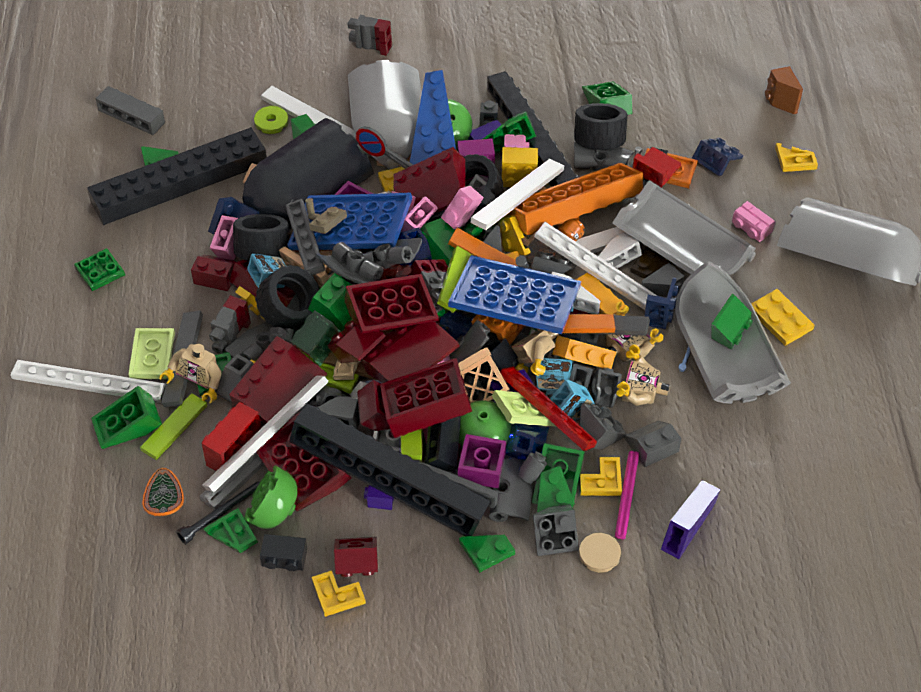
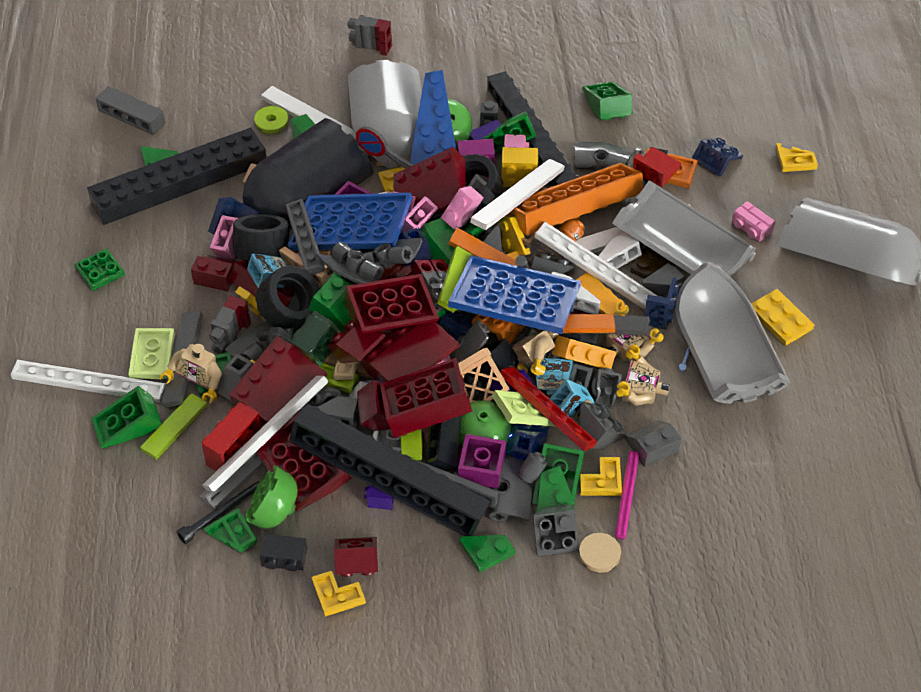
shield [142,468,184,516] -> none
dark tan plate [305,198,347,234] -> none
black tyre [574,103,628,150] -> none
slope [661,480,720,559] -> none
green slope [711,294,753,349] -> none
dark orange slope [765,66,803,114] -> none

